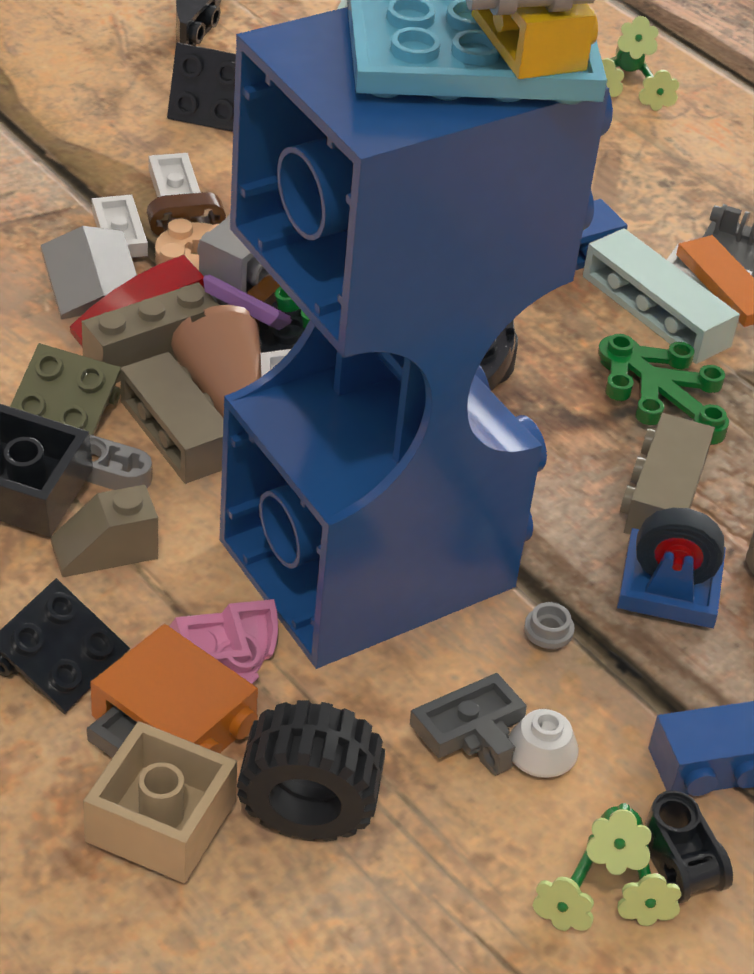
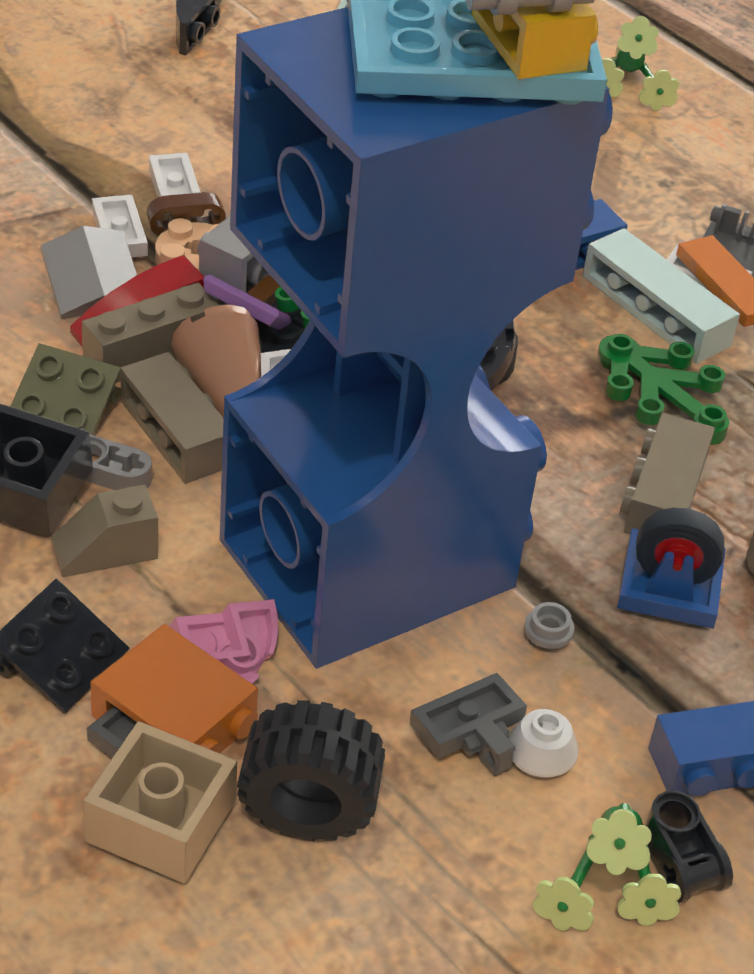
black hinge [167,42,236,131] -> none

